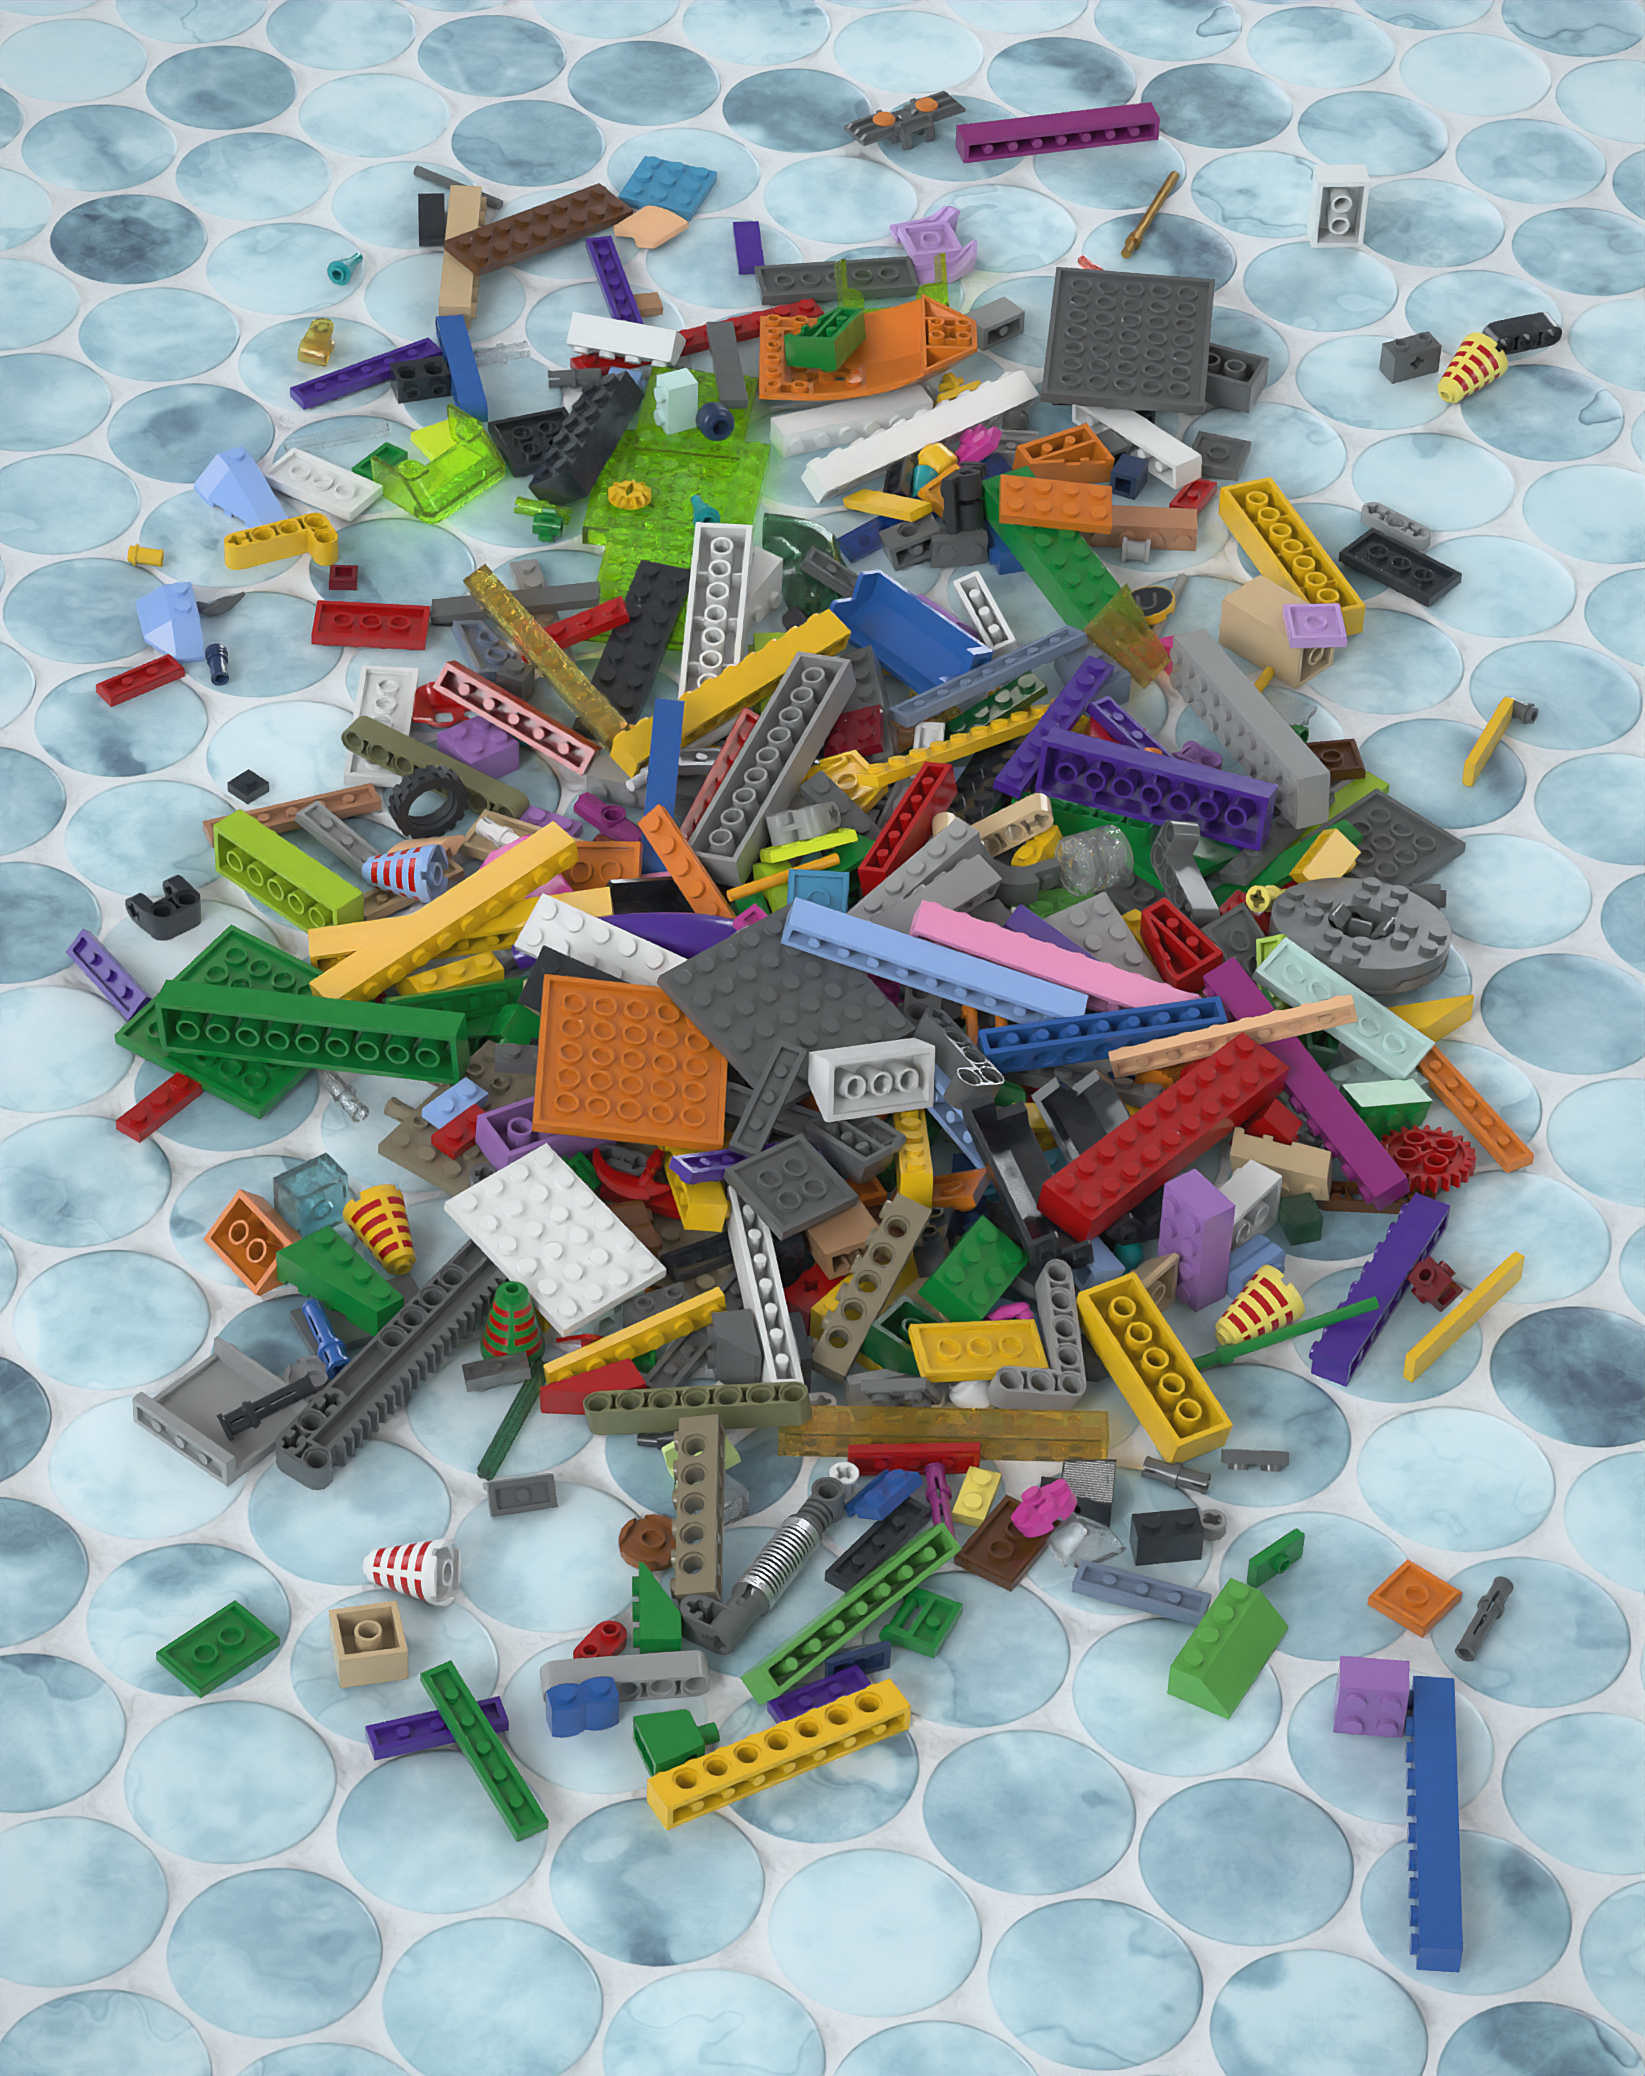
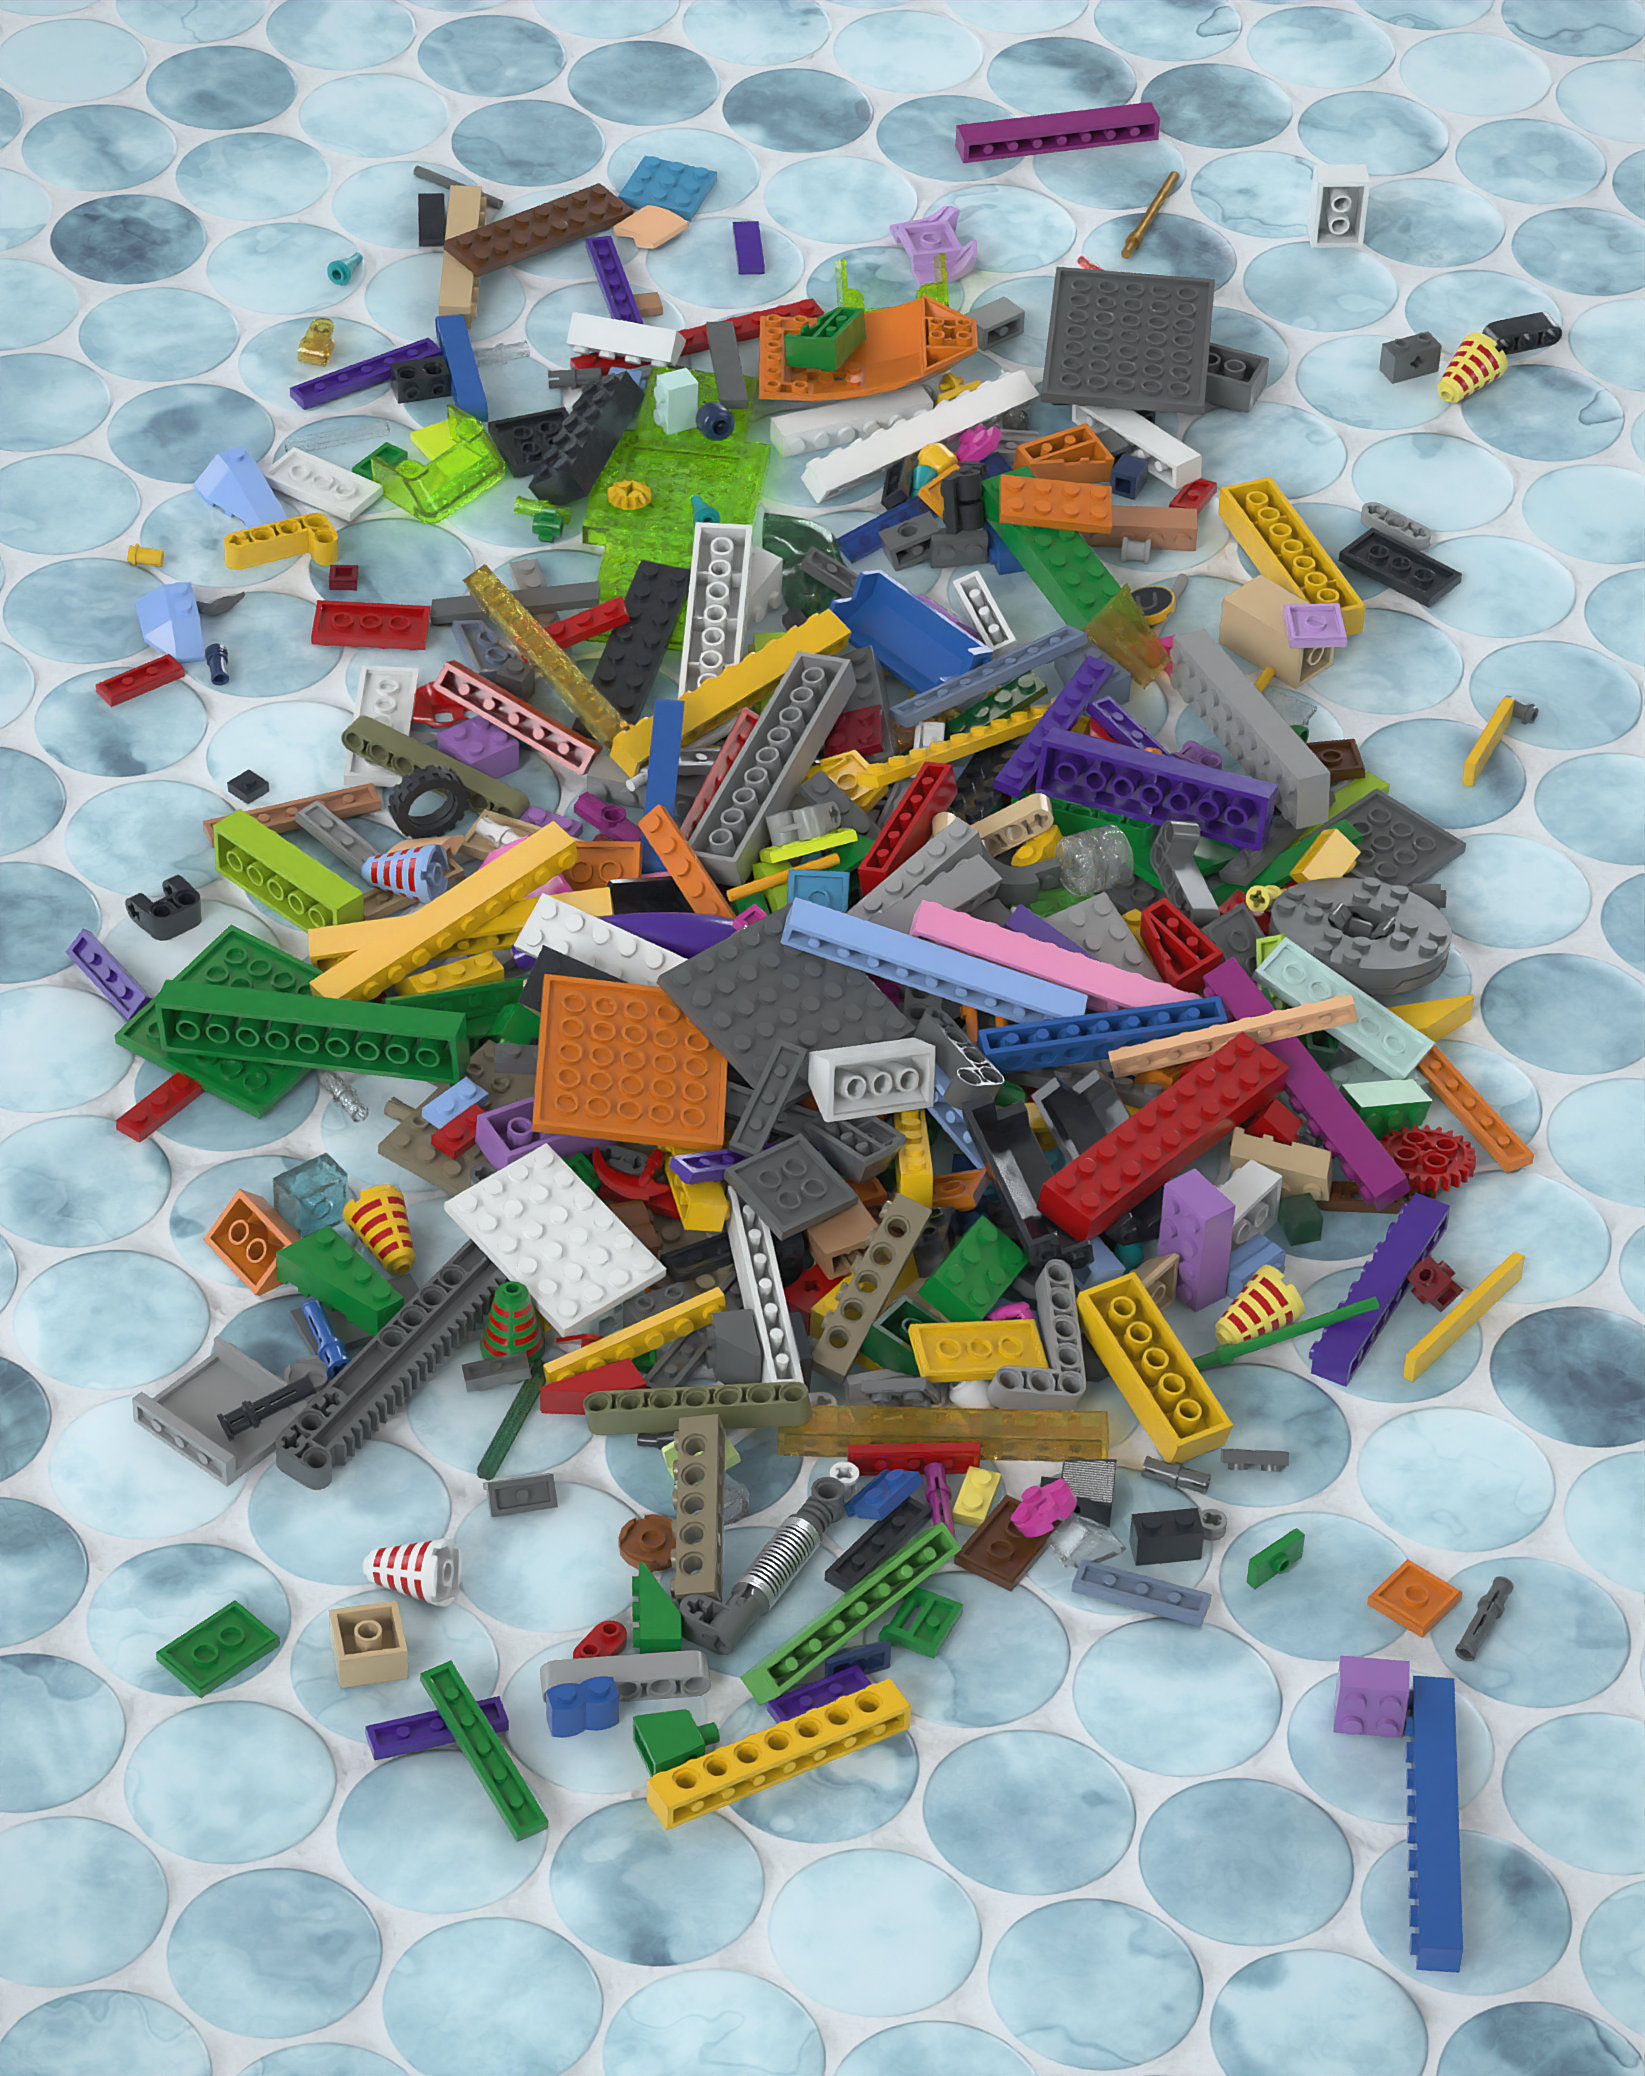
dark grey plate [754,256,919,306] -> none
yellow tile [843,488,933,522] -> none
dark grey piece [844,91,966,150] -> none
bright green slope [1167,1578,1288,1720] -> none
dark grey plate [1192,431,1251,481] -> none

